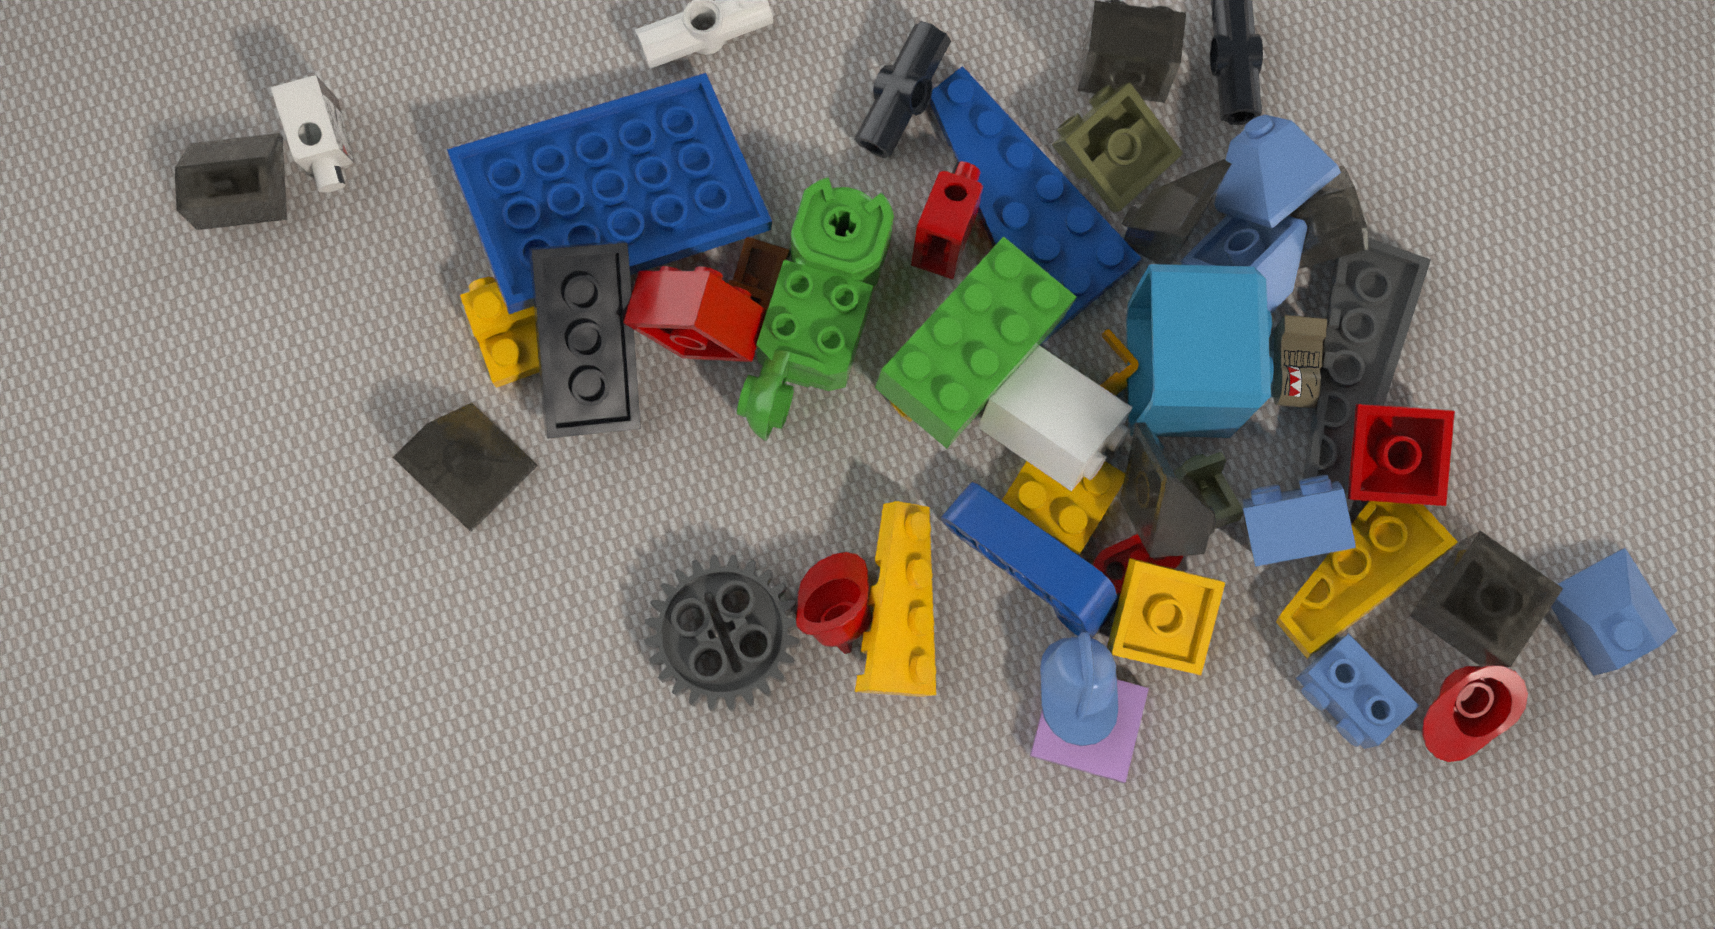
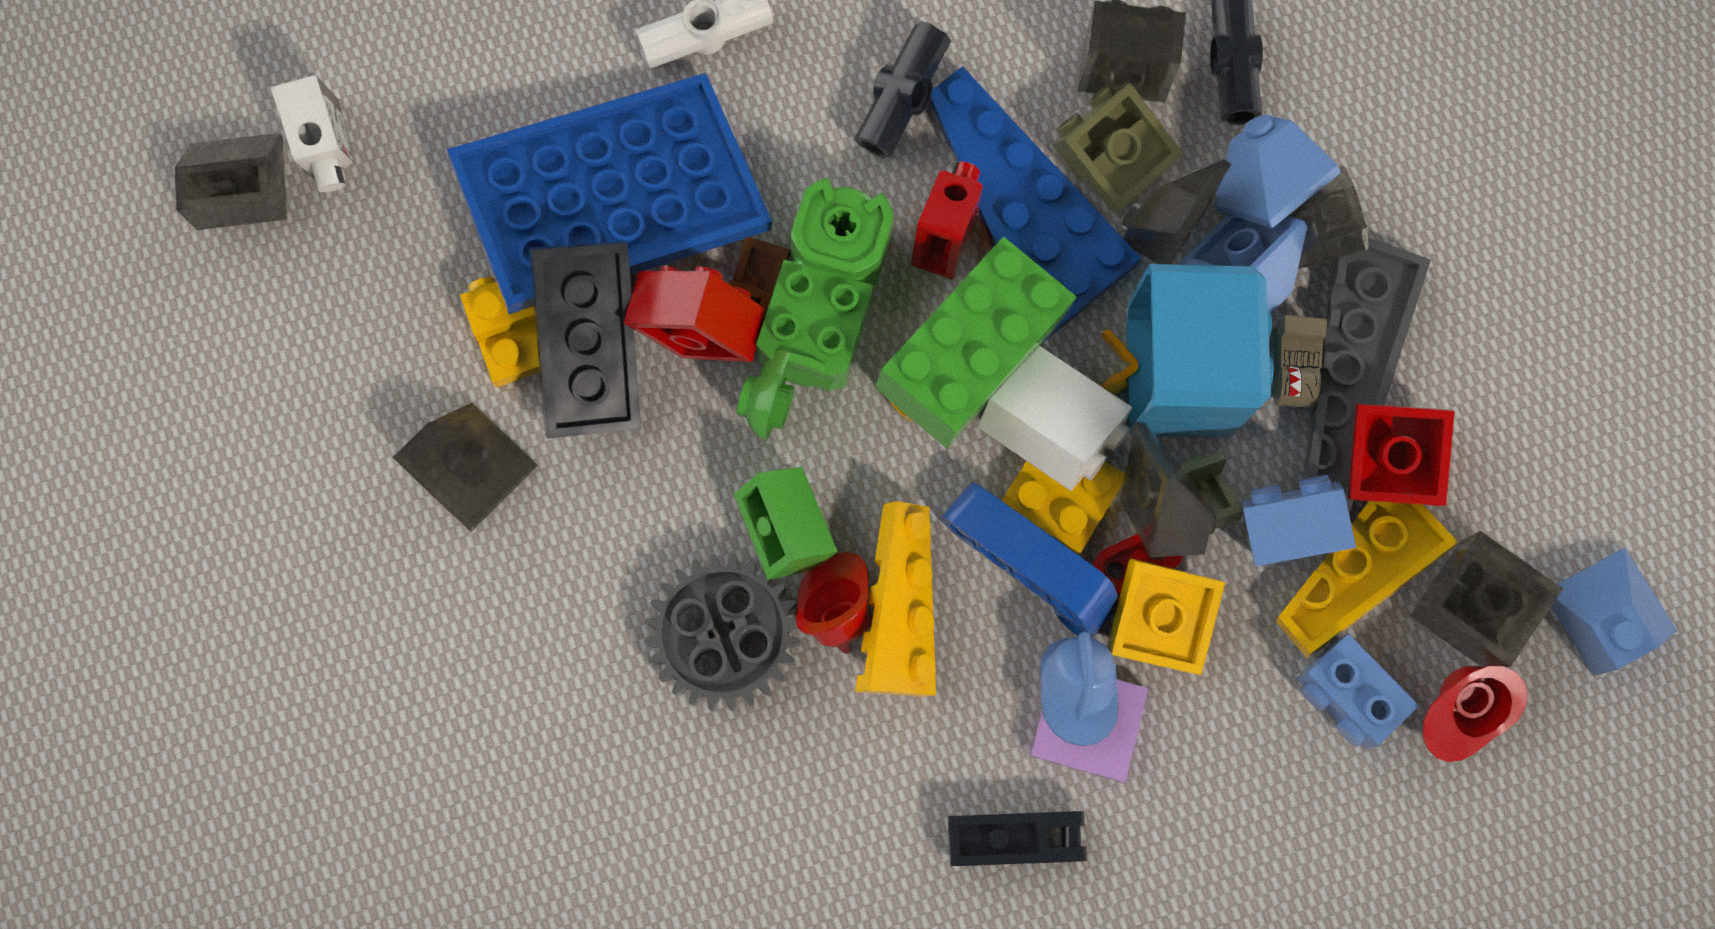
none -> bright green brick [733,467,838,580]
none -> black plate [947,811,1088,867]

